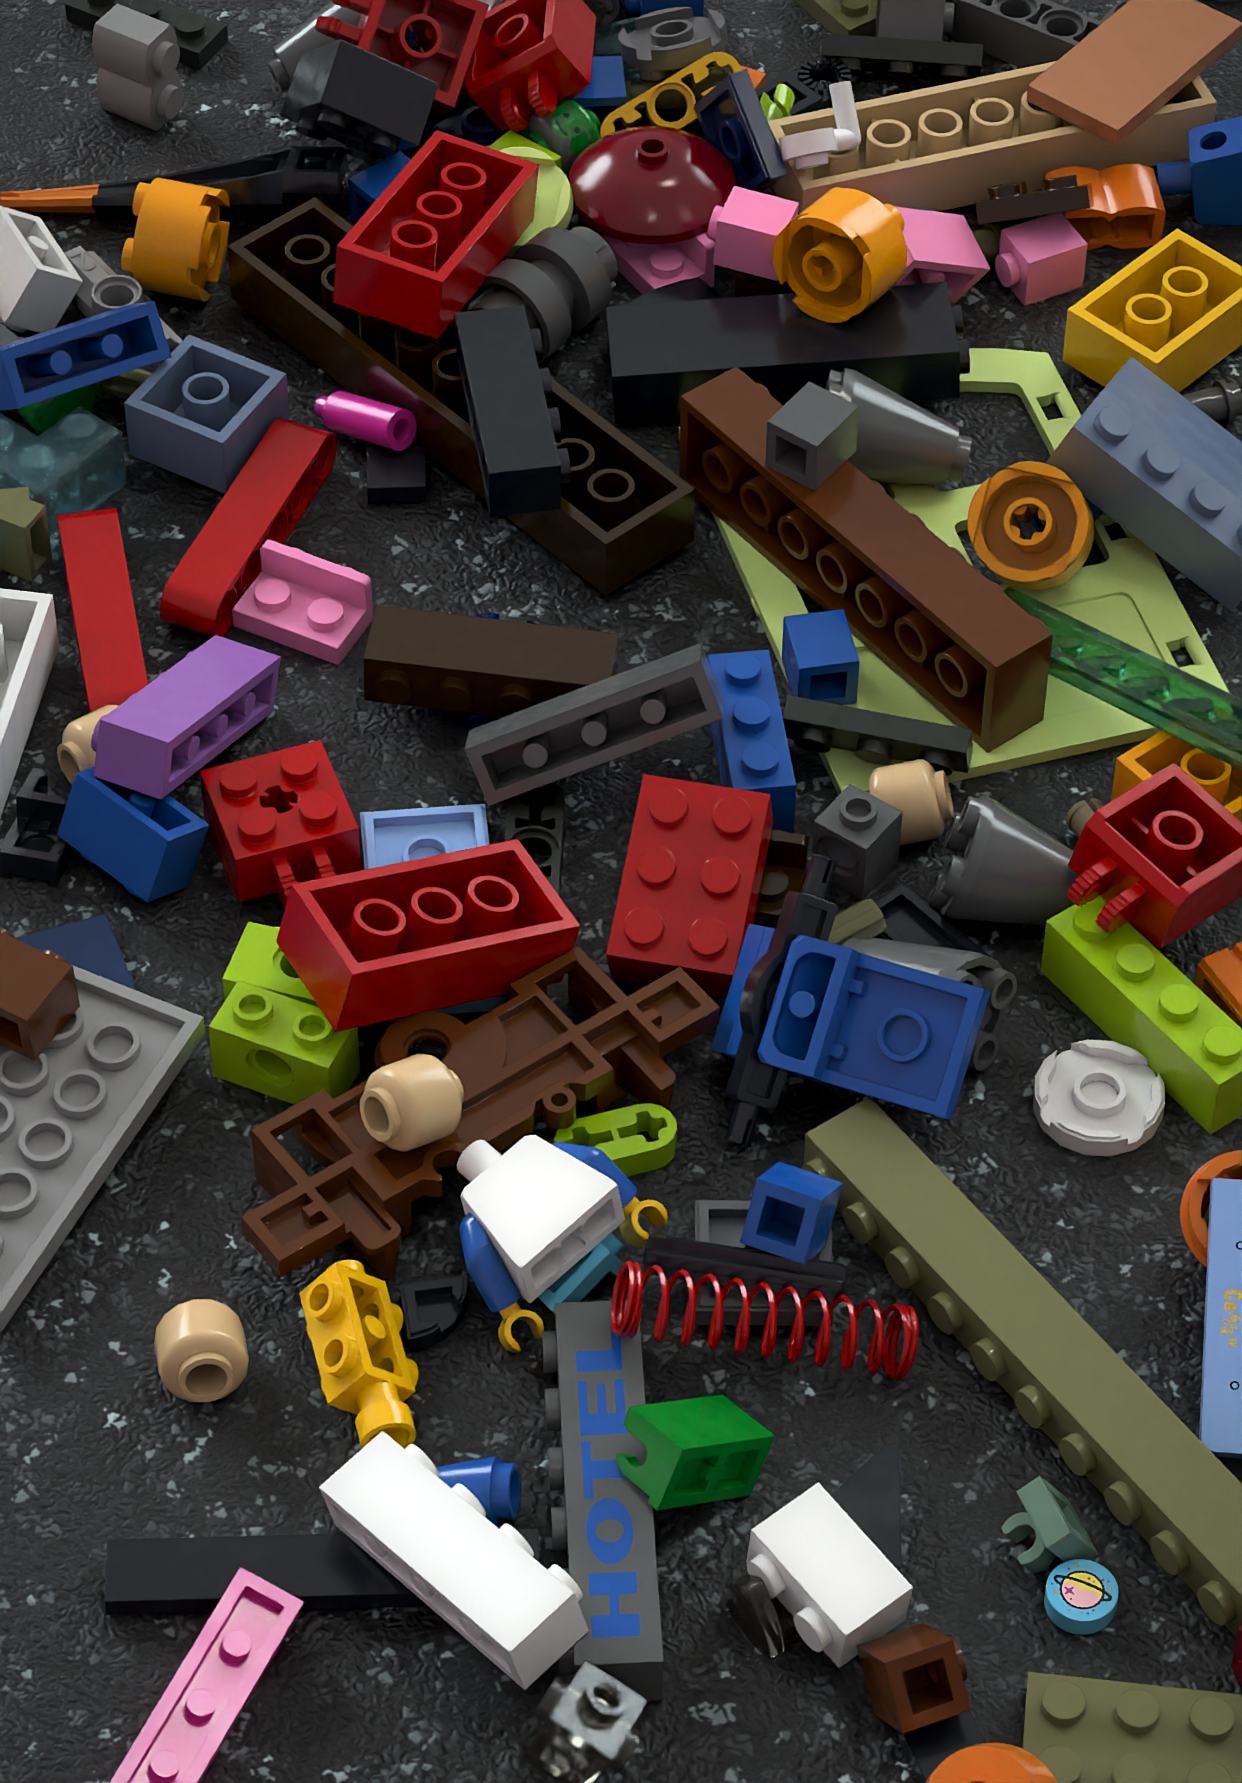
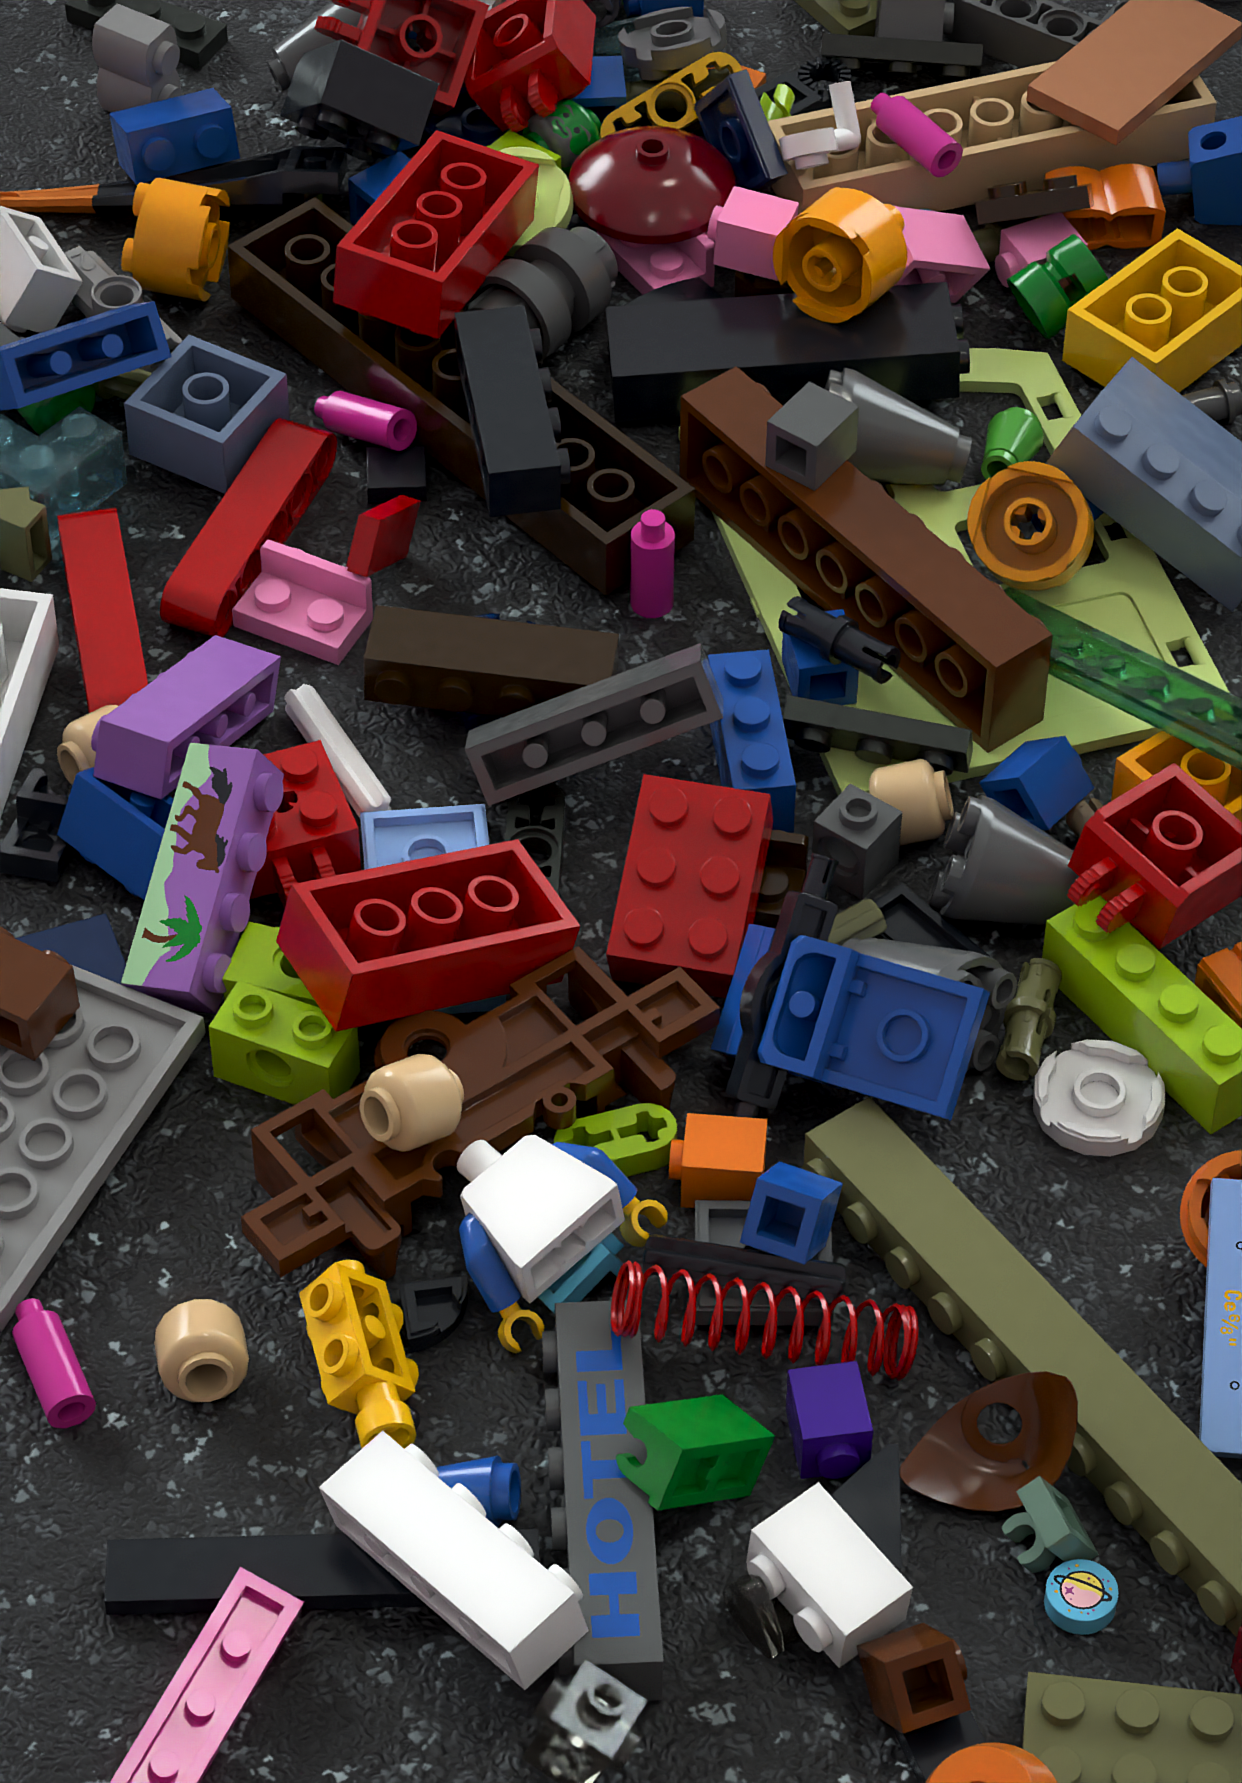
none -> dark pink cylinder [12,1298,96,1428]
none -> blue brick [109,88,240,185]
none -> medium lavender brick [121,743,284,1014]
none -> white axle [284,684,391,818]
none -> red tile [346,495,421,577]
none -> dark pink cylinder [630,509,675,618]
none -> orange brick [669,1113,768,1208]
none -> black pin [778,596,901,684]
none -> dark purple brick [785,1361,873,1479]
none -> dark pink cylinder [870,93,963,178]
none -> reddish brown piece [900,1371,1078,1512]
none -> blue brick [979,736,1095,830]
none -> bright green cone [981,407,1044,480]
none -> olive pin [996,958,1062,1081]
none -> green wheel [1007,234,1108,340]

